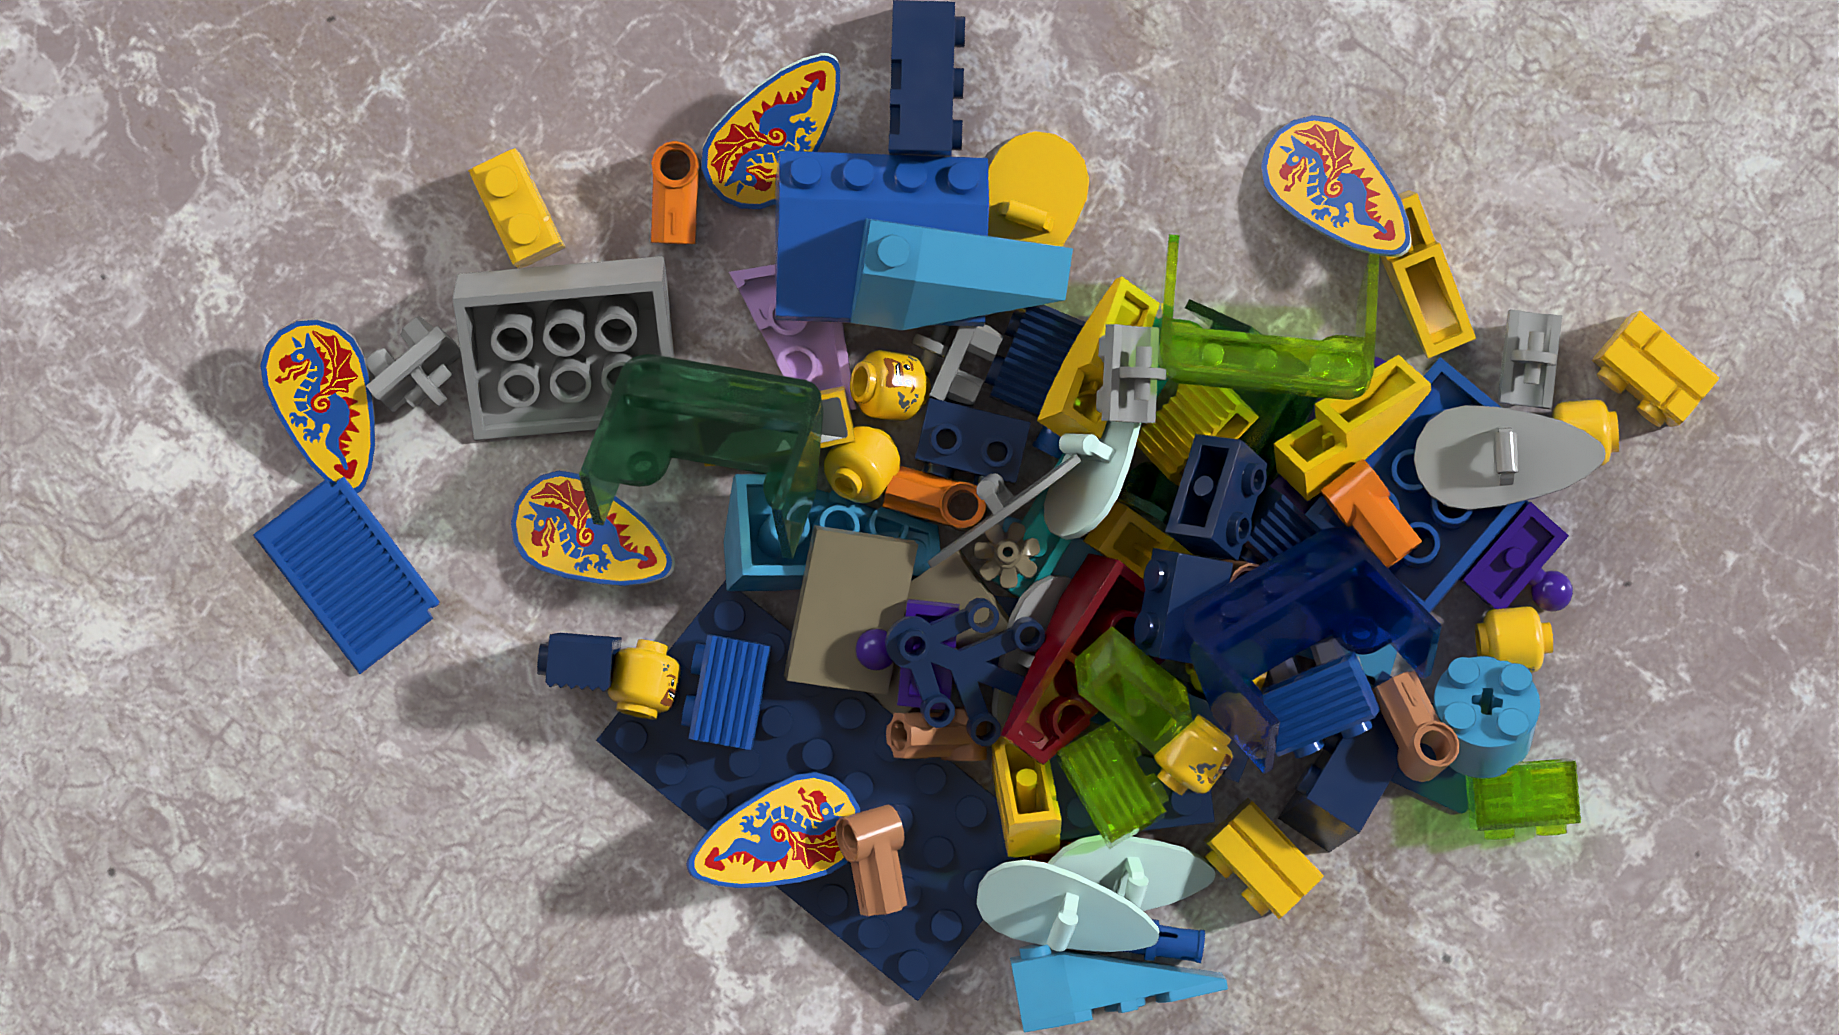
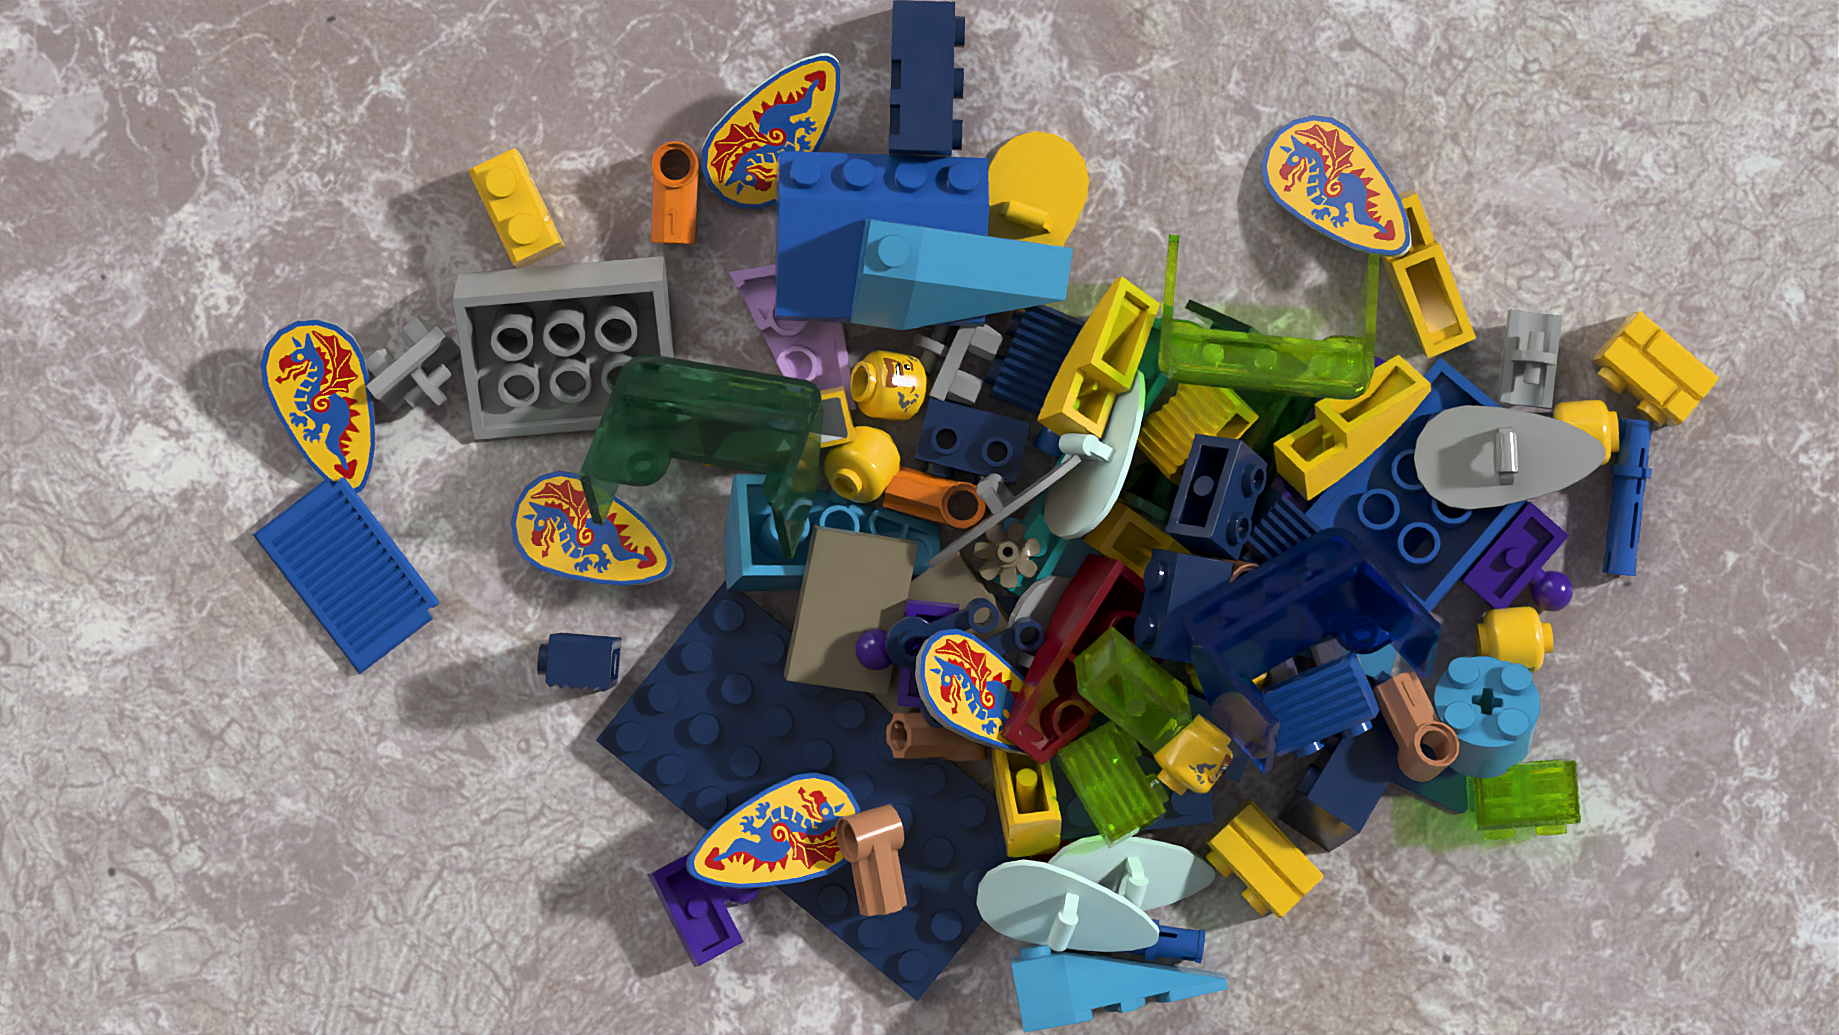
yellow head [607,639,681,720] -> none
blue brick [681,634,771,750] -> none
light grey hips [1096,324,1167,423] -> none
orange piece [1320,459,1422,570] -> none
none -> dark purple plate [647,851,760,967]
none -> shield [915,629,1027,755]
none -> blue pin [1602,418,1654,576]

